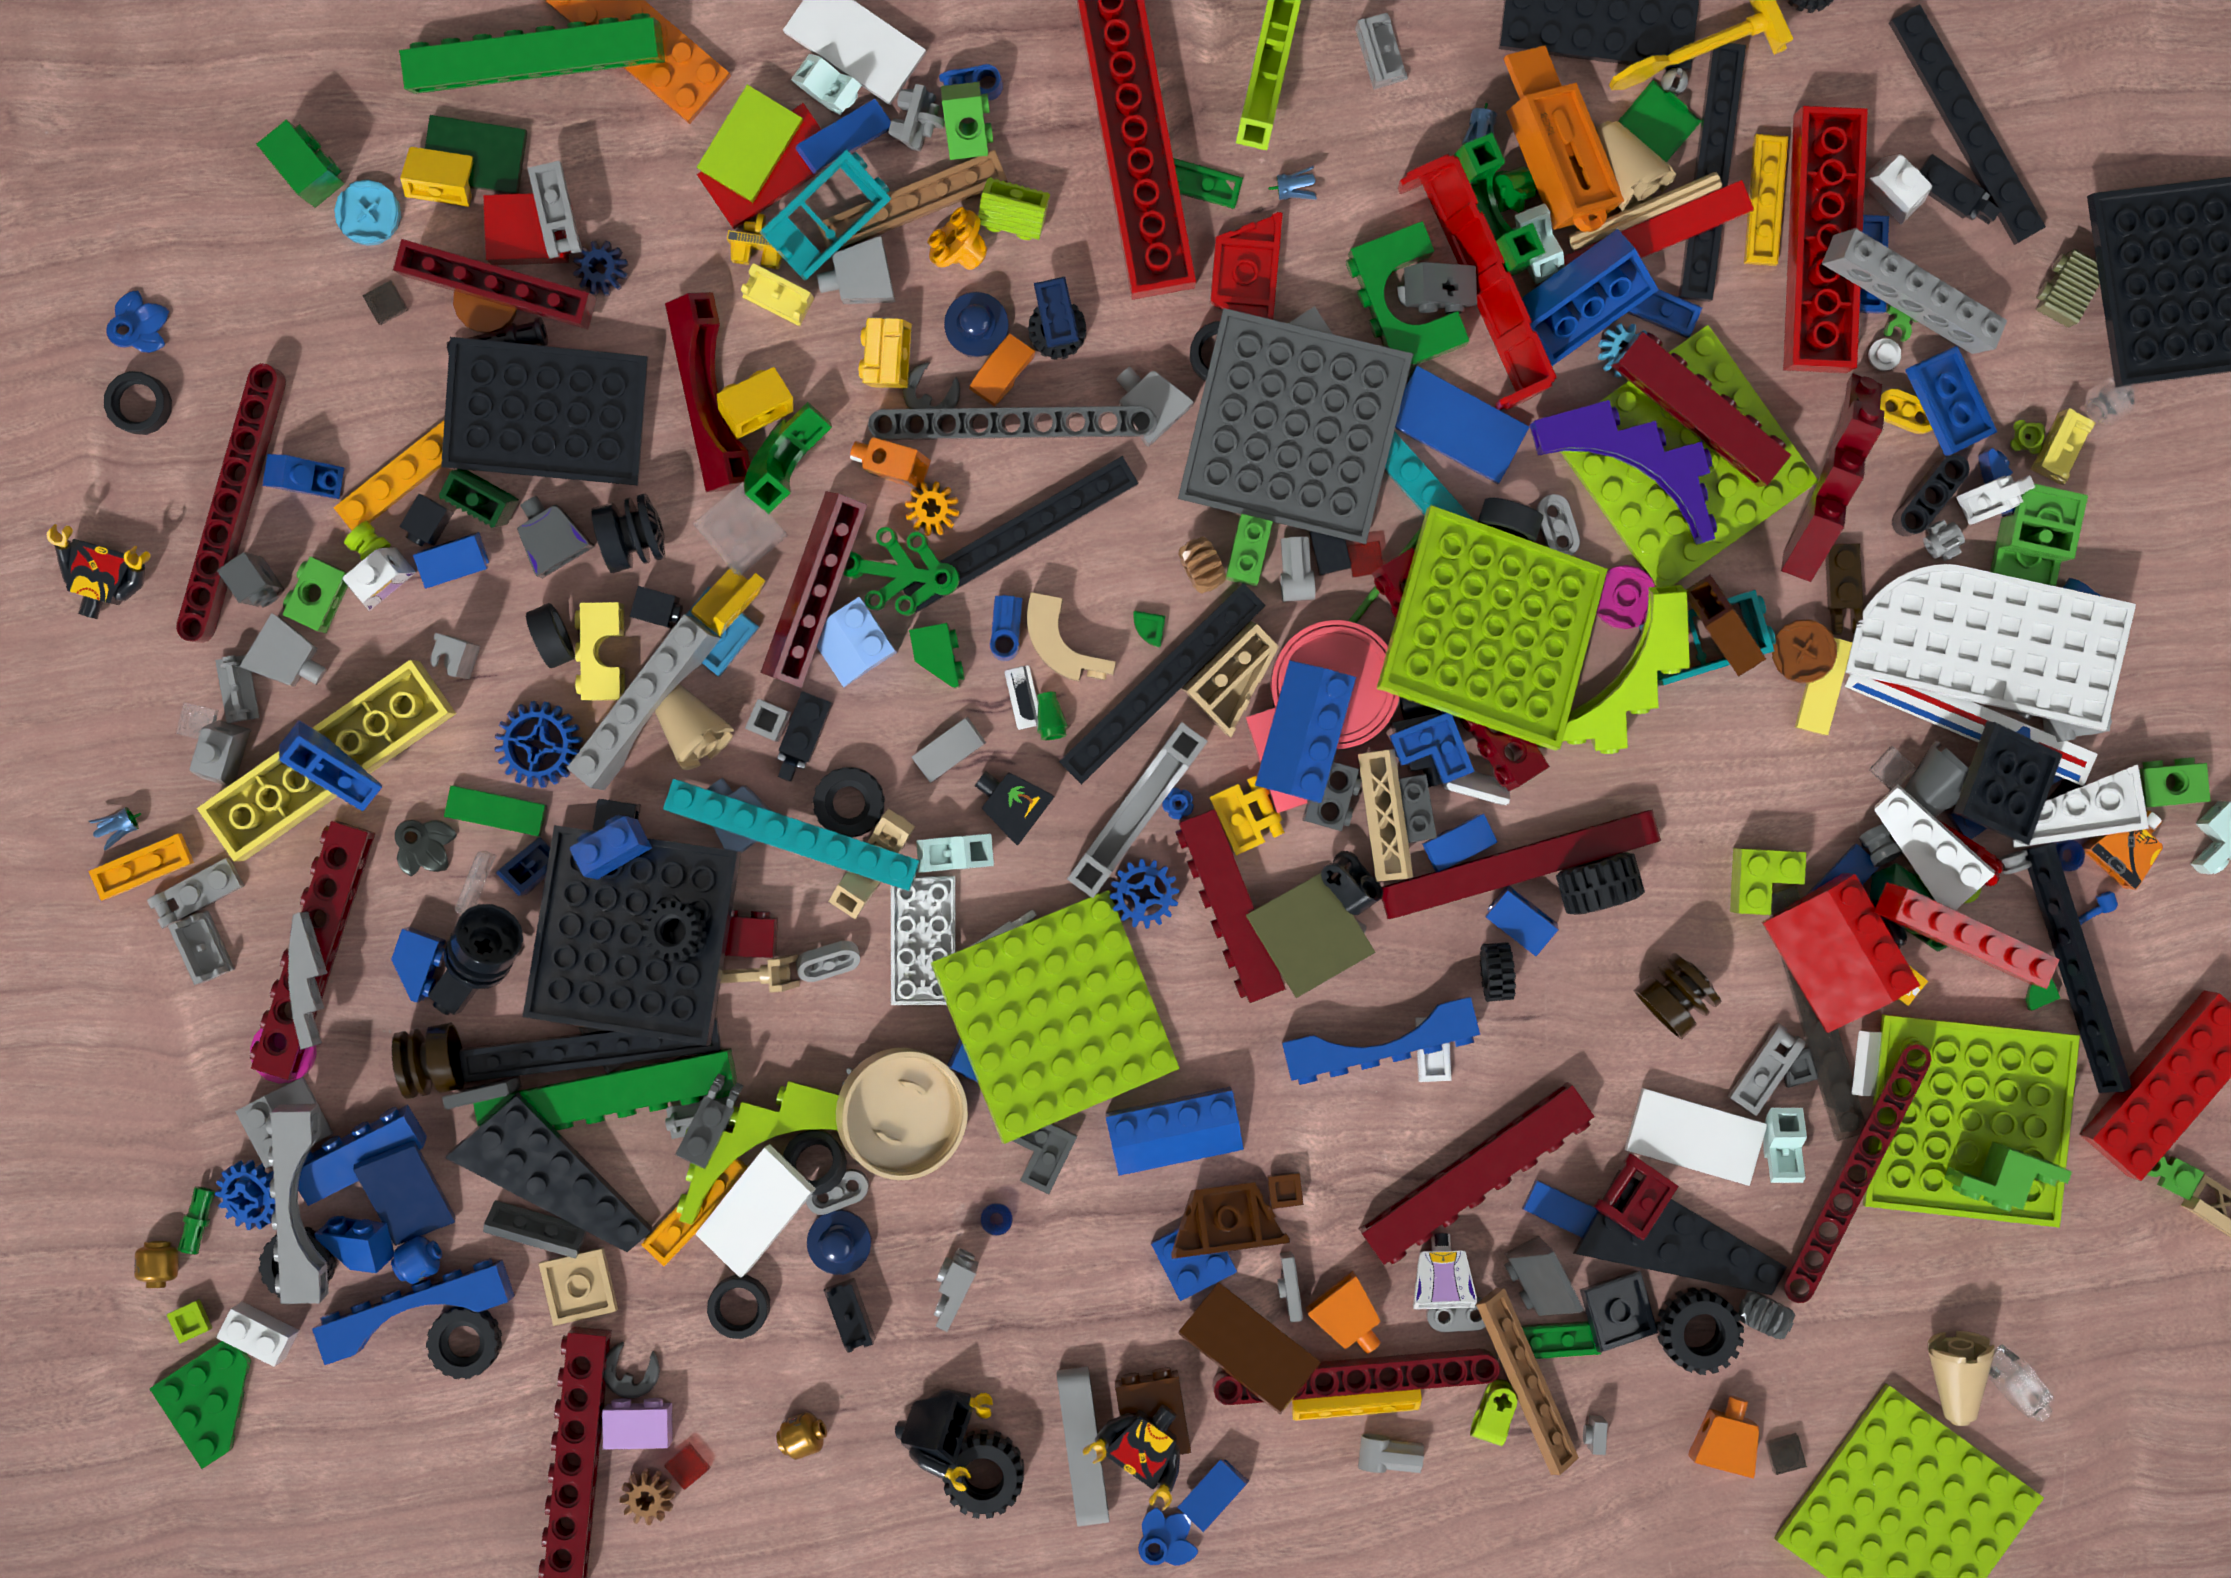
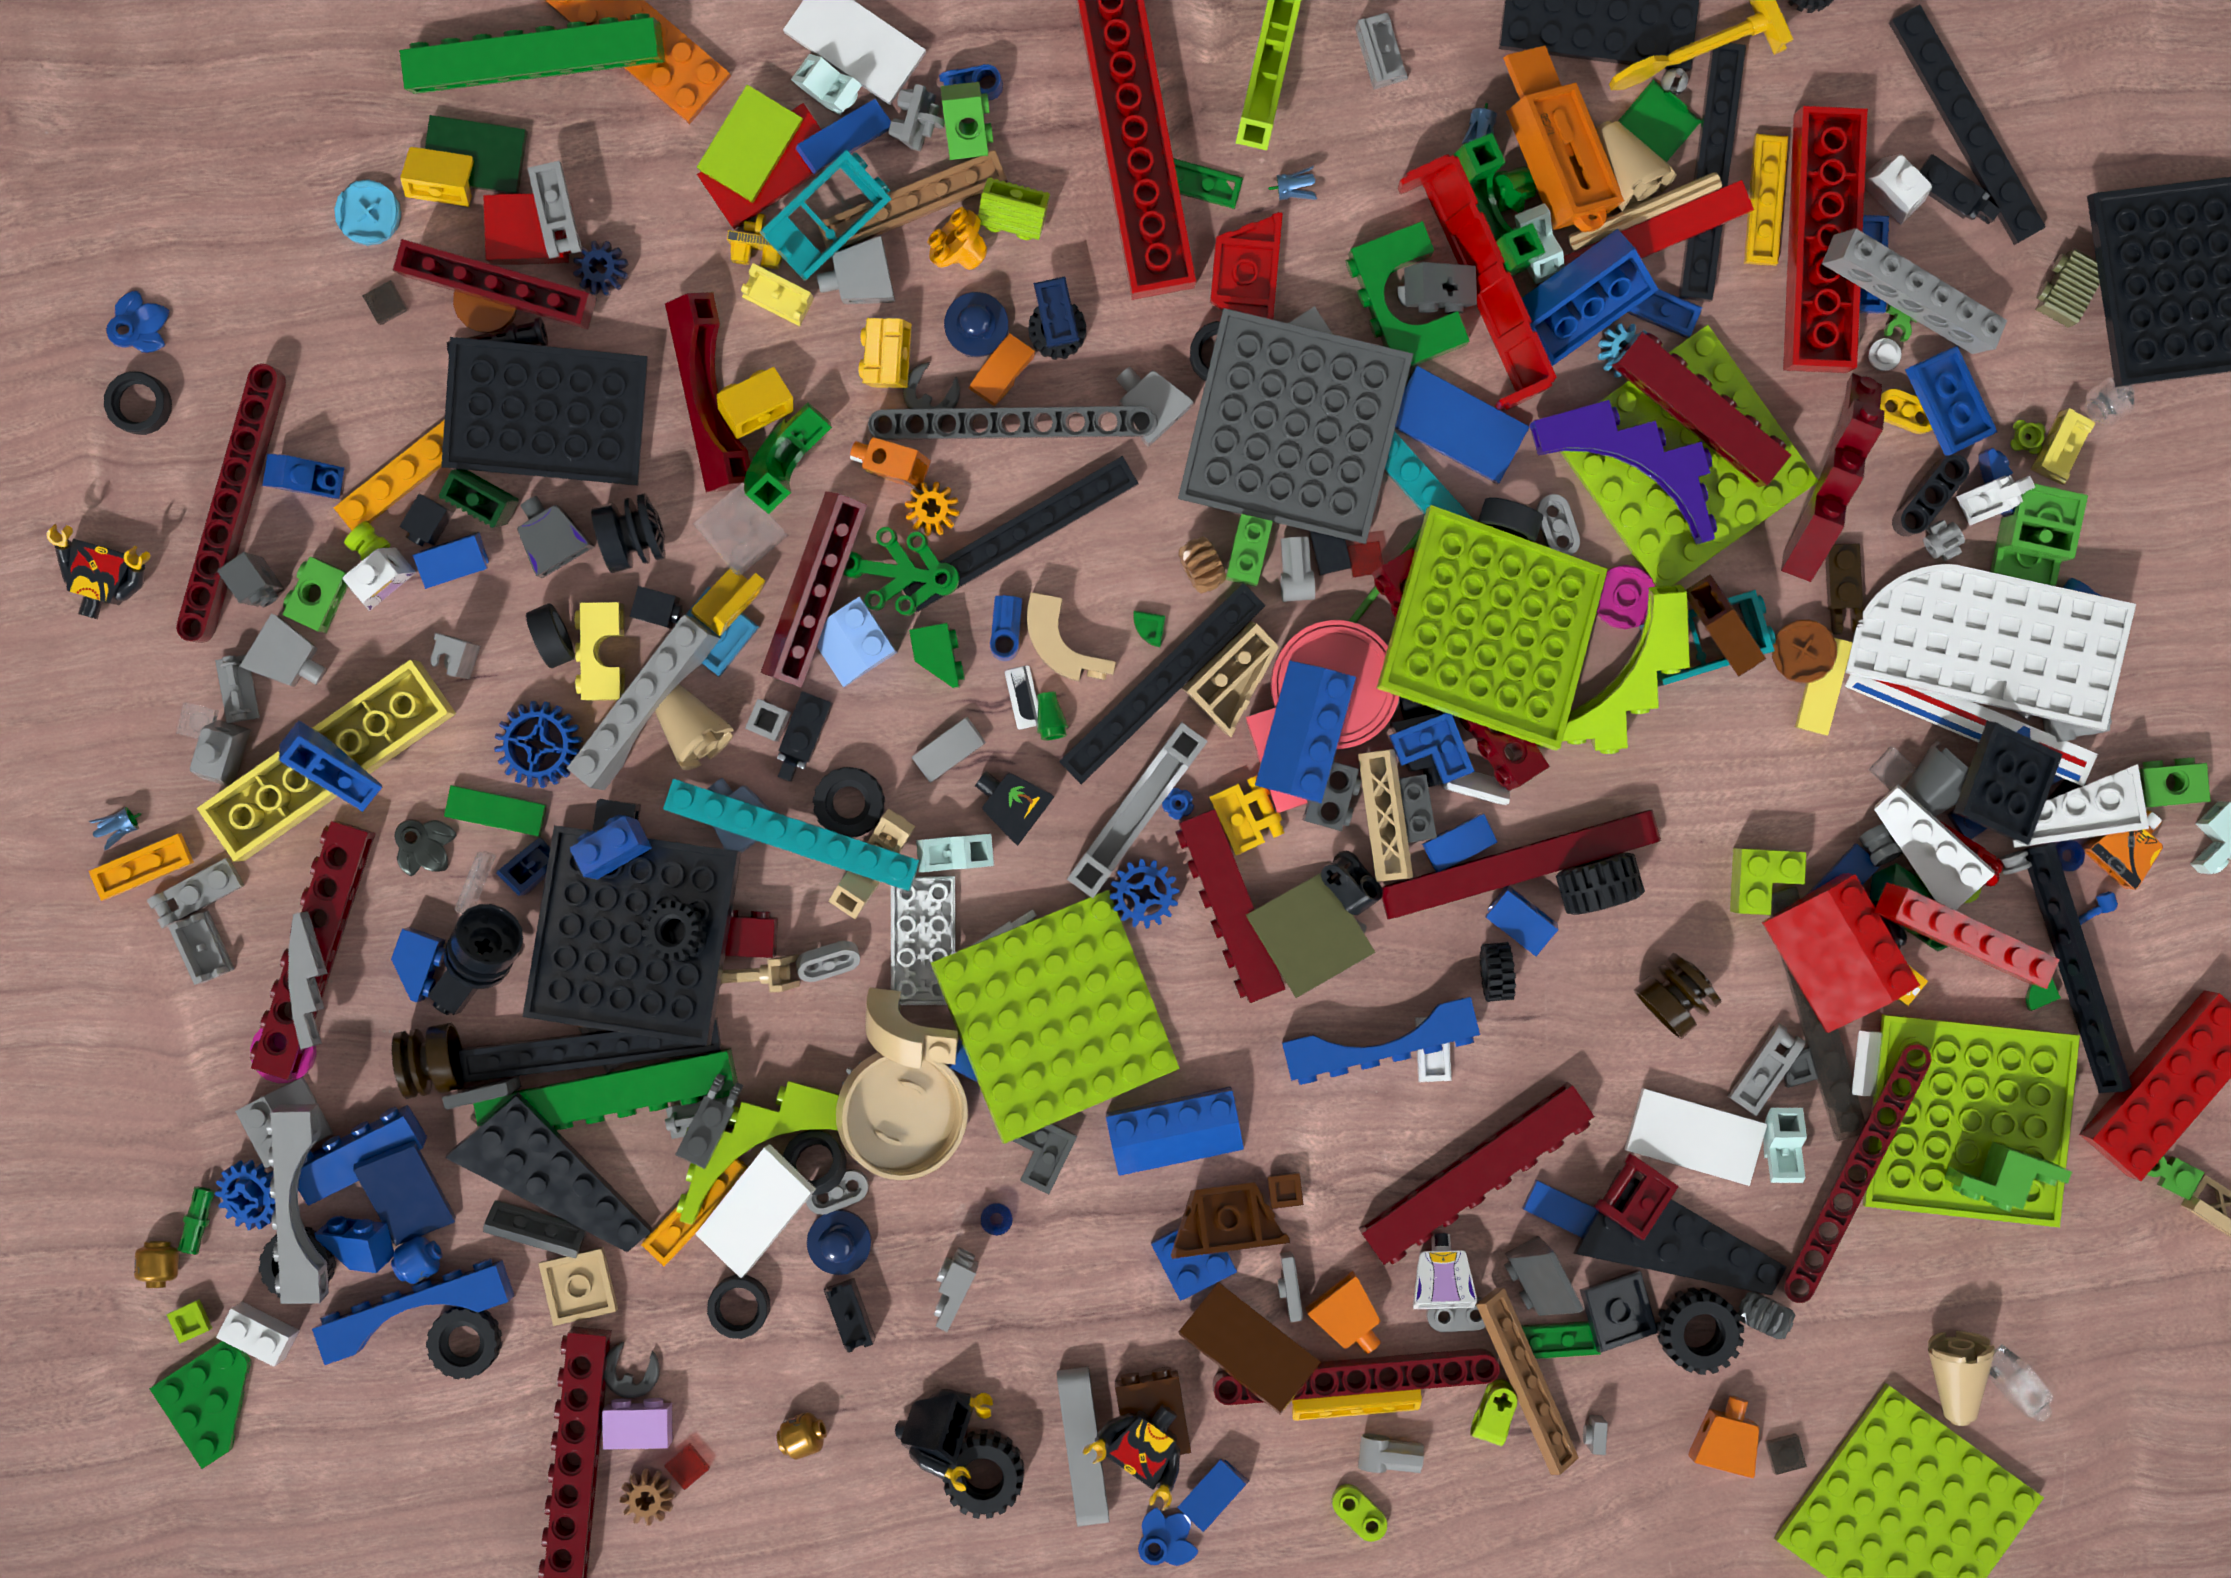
green brick [256,119,345,208] -> none
none -> tan arch [865,988,958,1069]
none -> lime plate [1332,1484,1388,1542]

